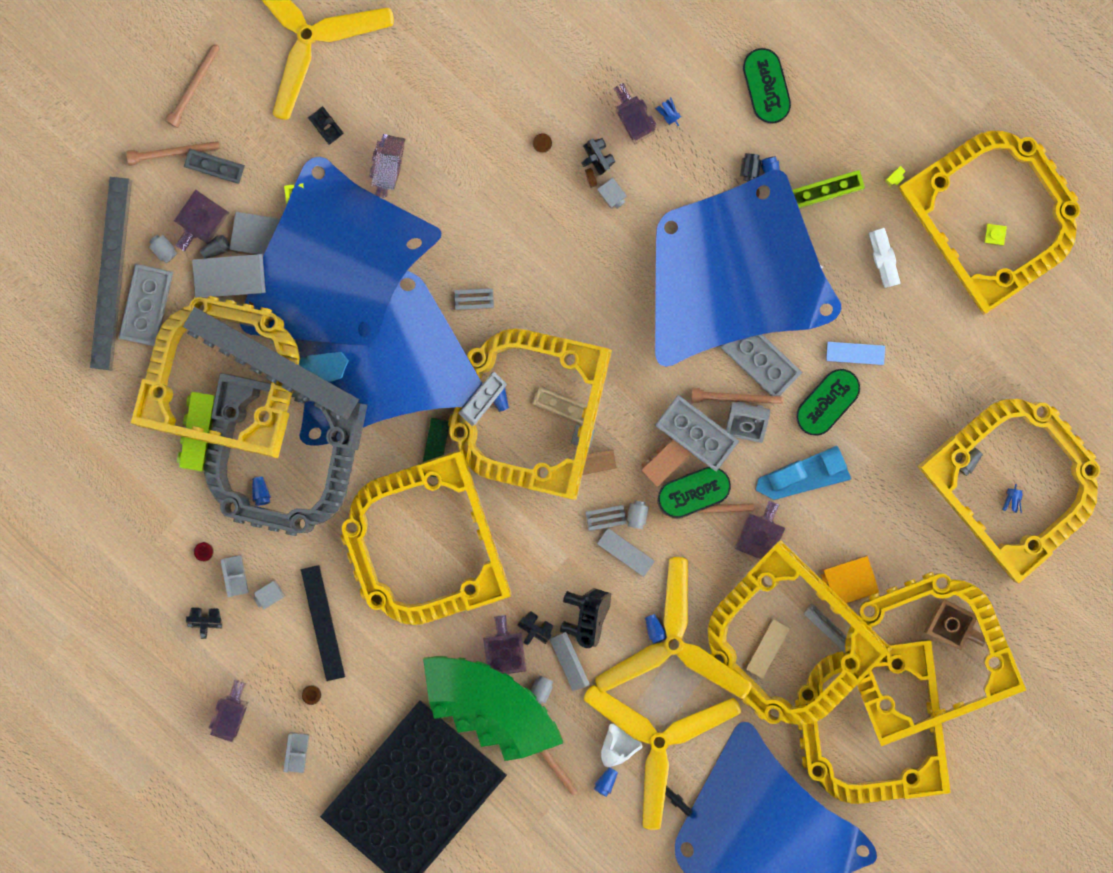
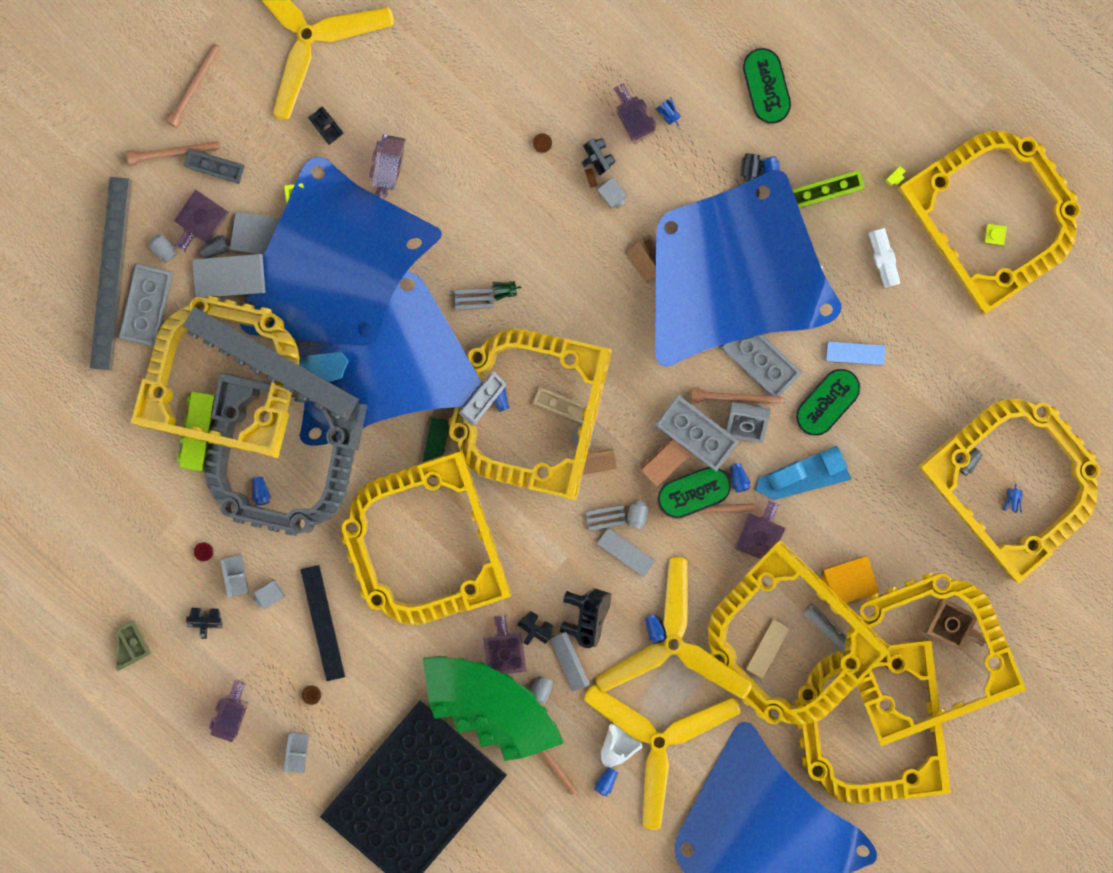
black bar [665,785,693,817] -> none
none -> olive wing [116,620,152,671]
none -> dark green piece [492,281,522,301]
none -> medium nougat panel [625,235,656,283]
none -> blue cone [730,463,751,493]

